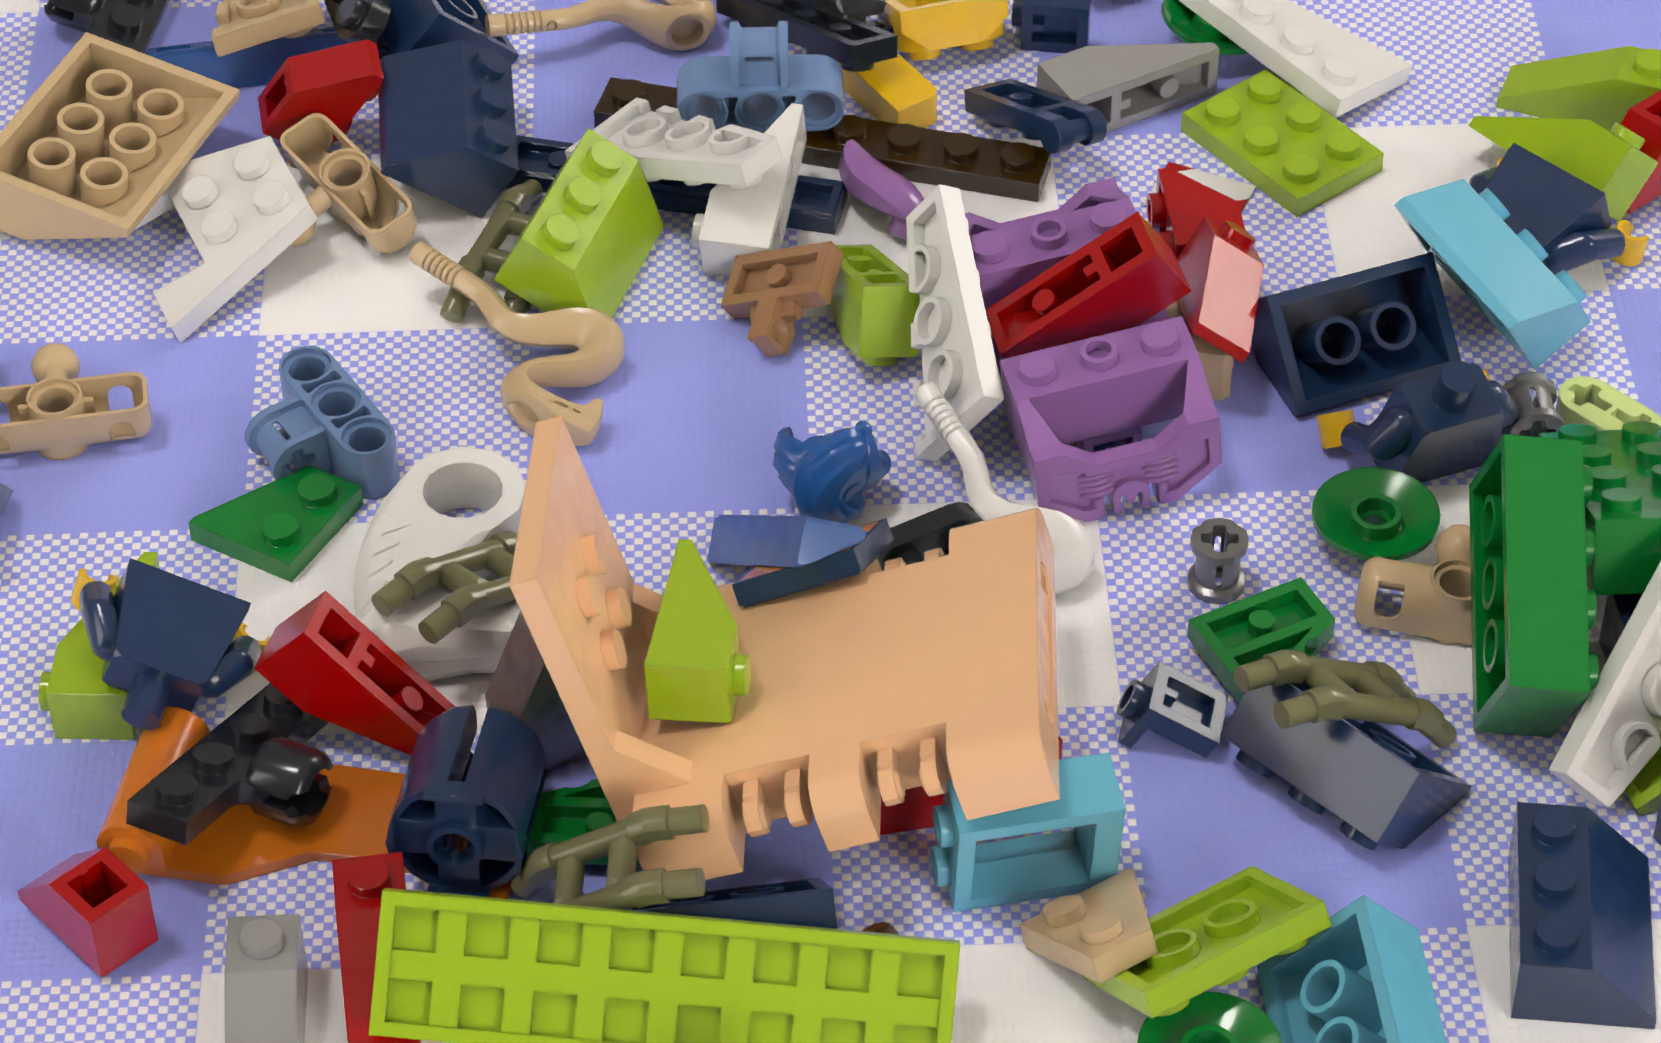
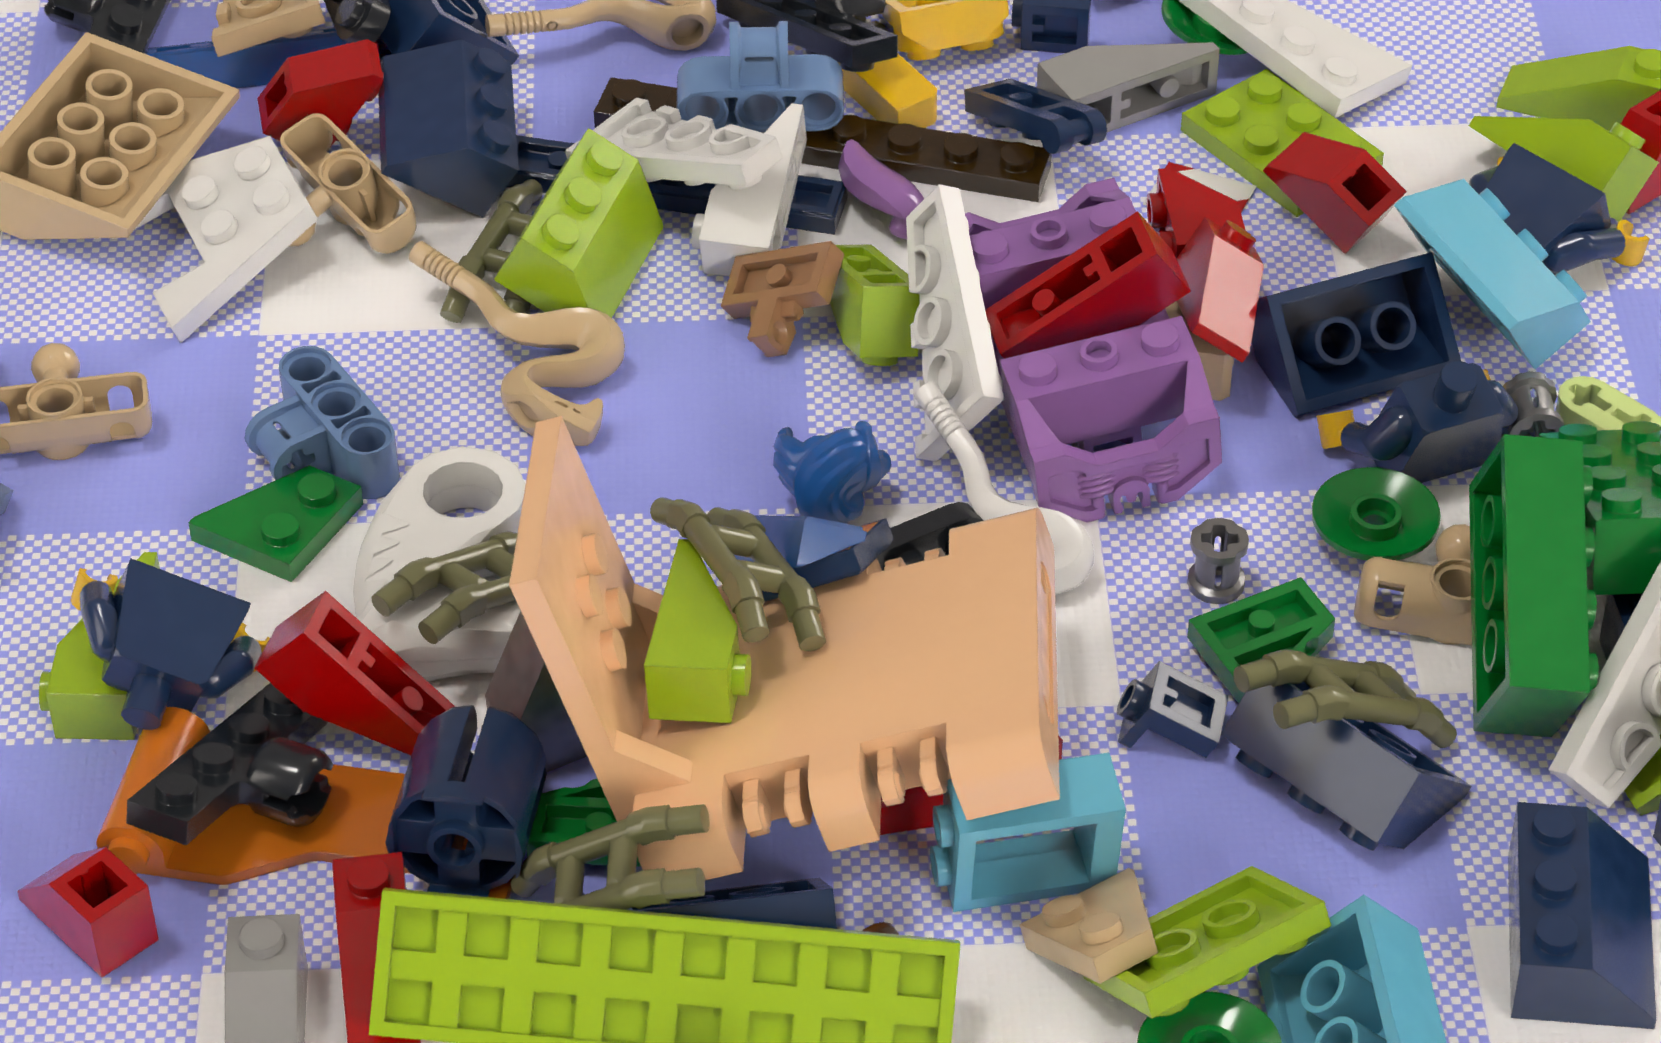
none -> olive piece [650,497,826,651]
none -> red slope [1263,132,1407,254]

